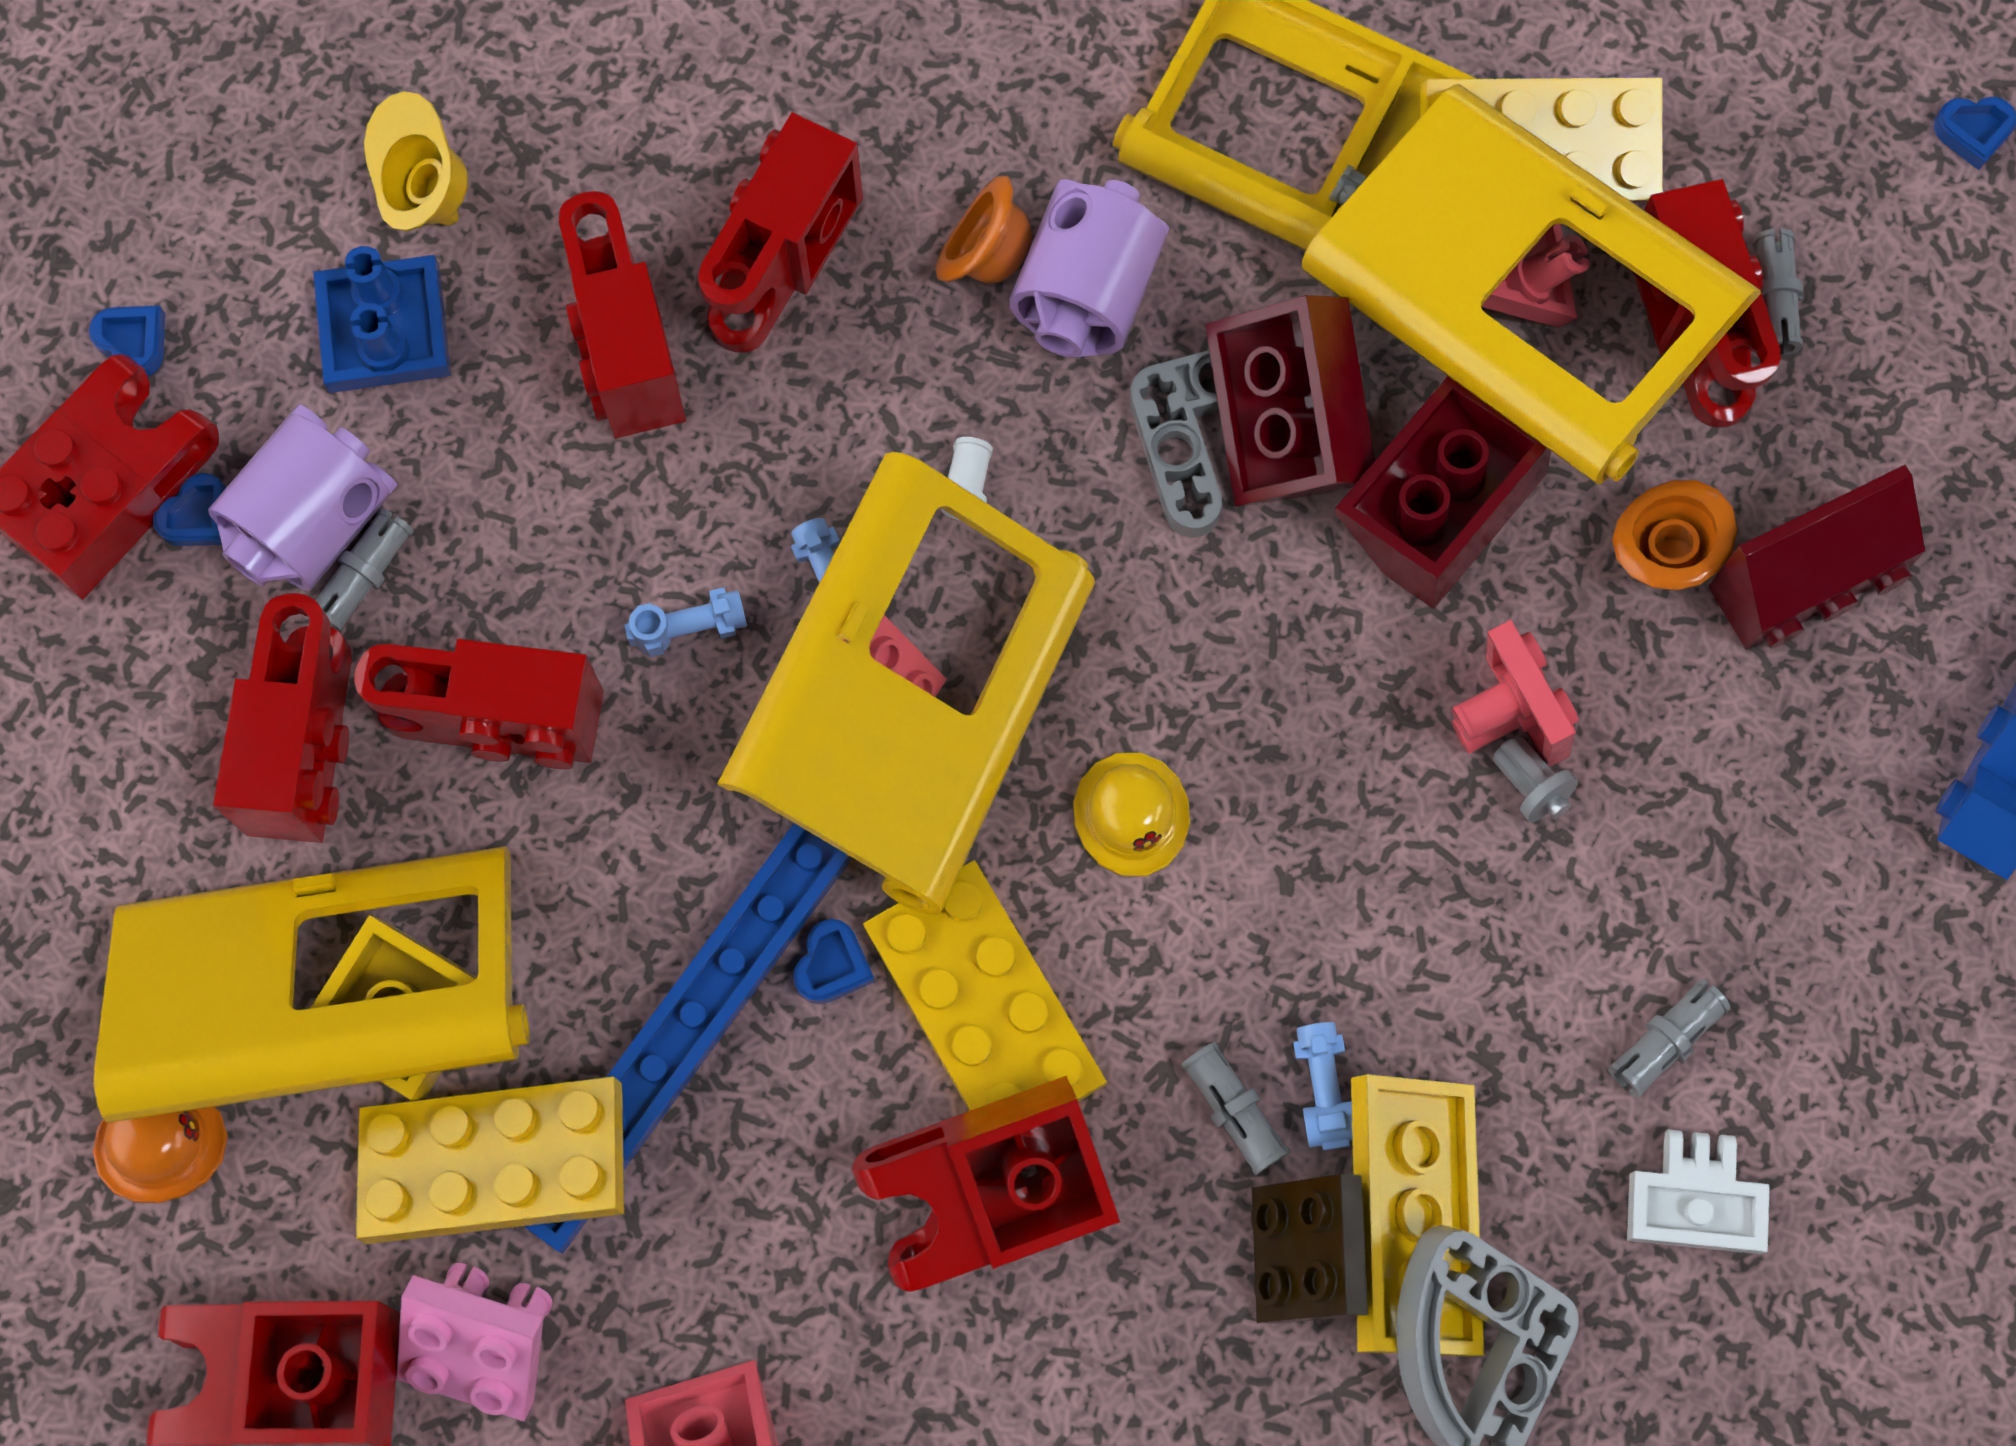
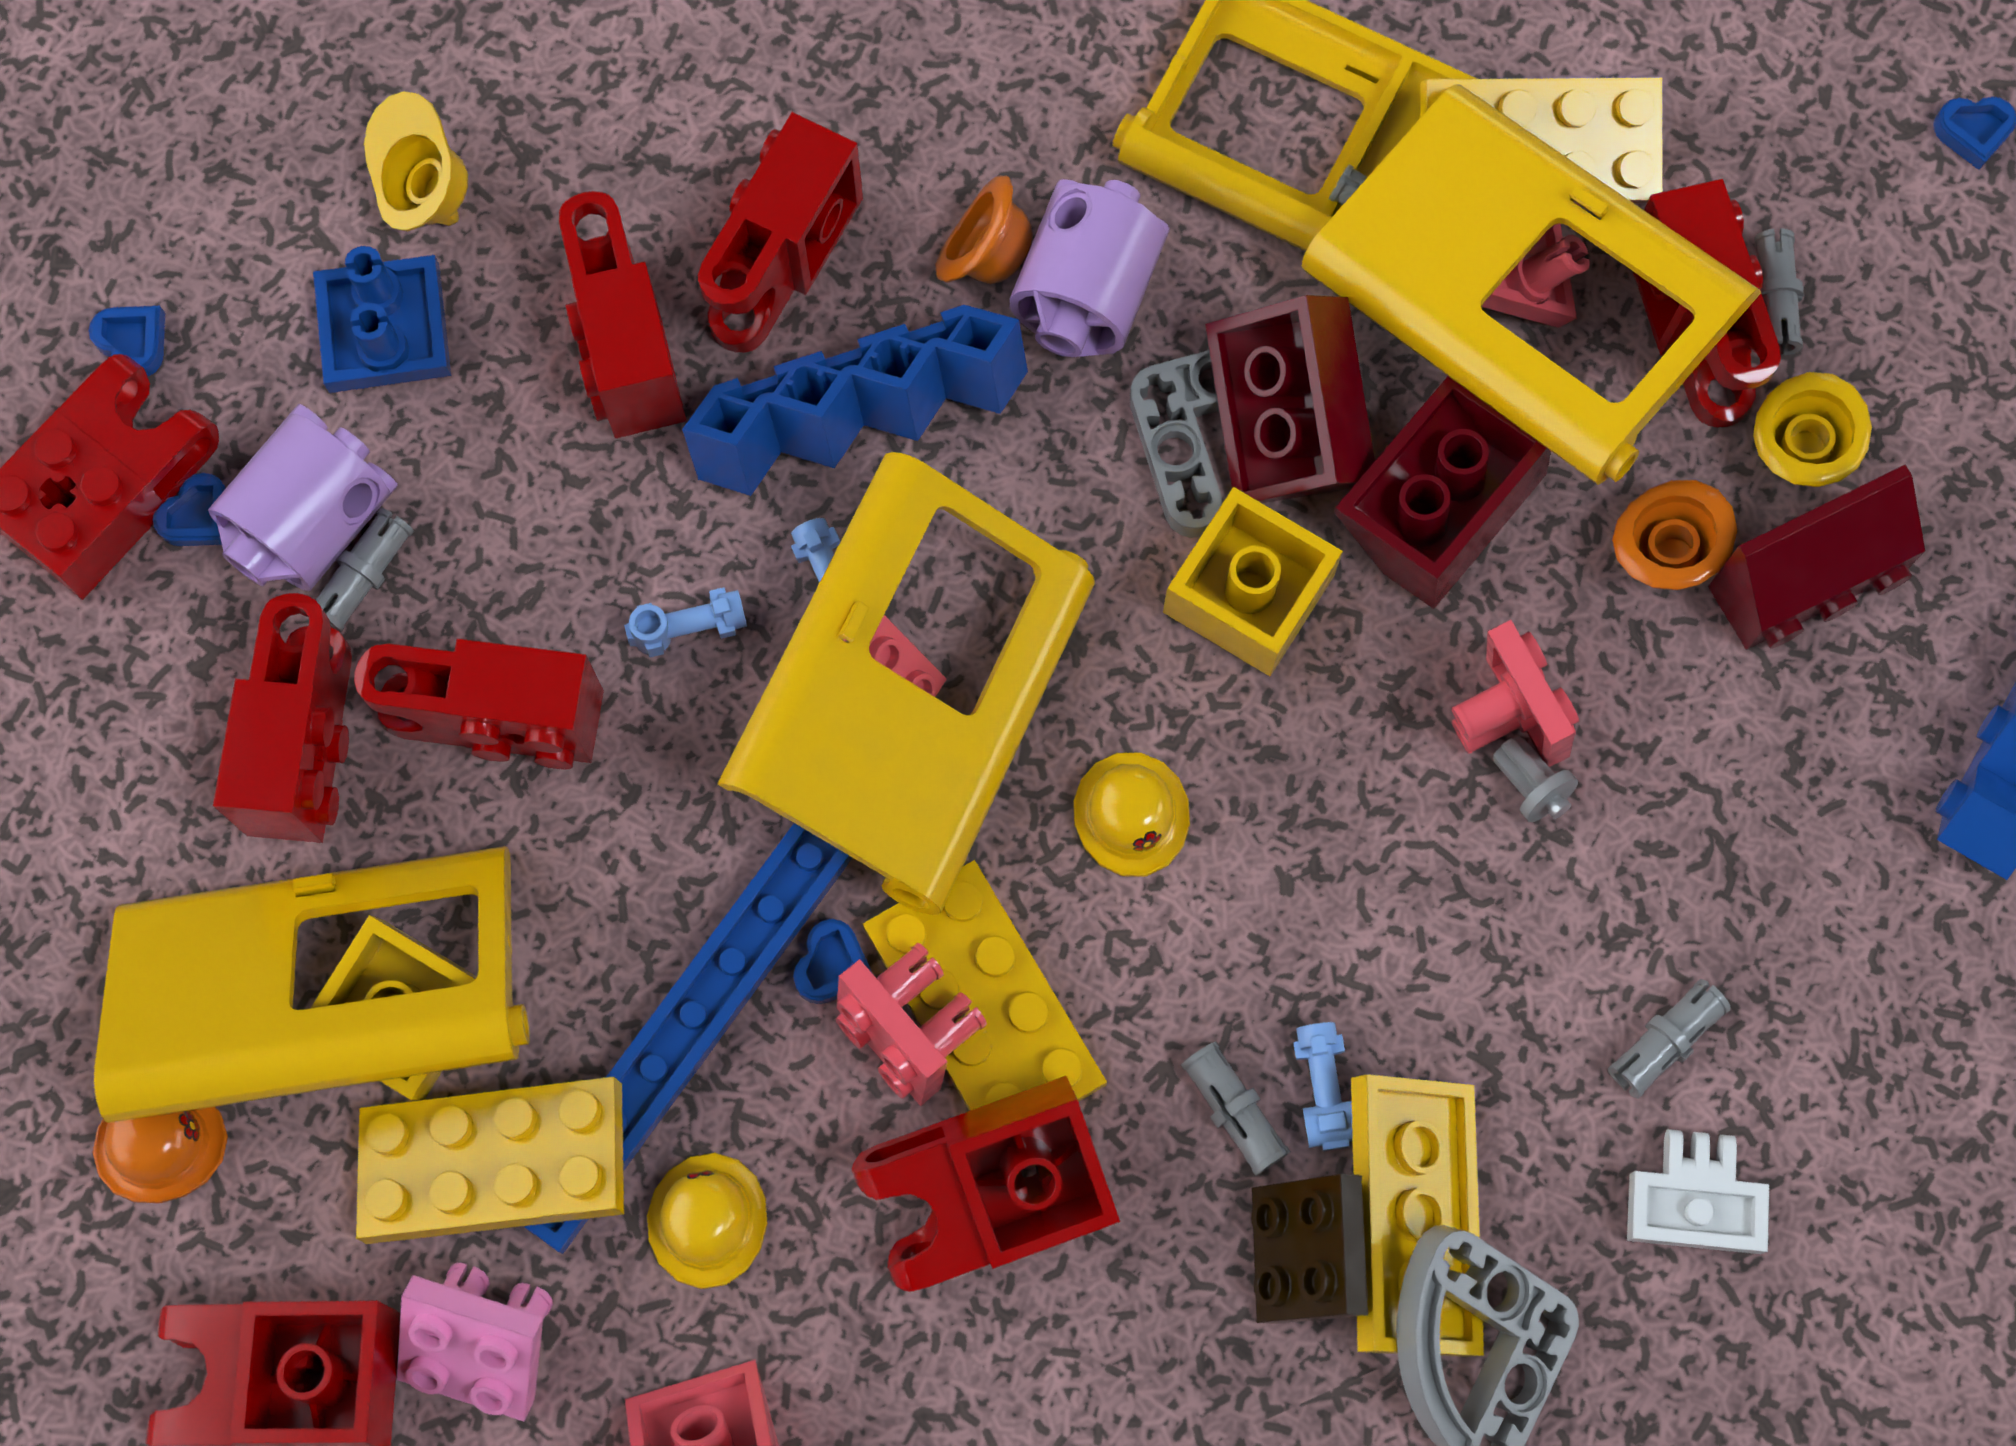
white pin [941,437,993,520] -> none
none -> yellow hat [647,1153,768,1289]
none -> blue brick [682,305,1028,496]
none -> coral plate [835,943,987,1106]
none -> yellow brick [1163,487,1343,676]
none -> yellow hat [1753,372,1872,487]

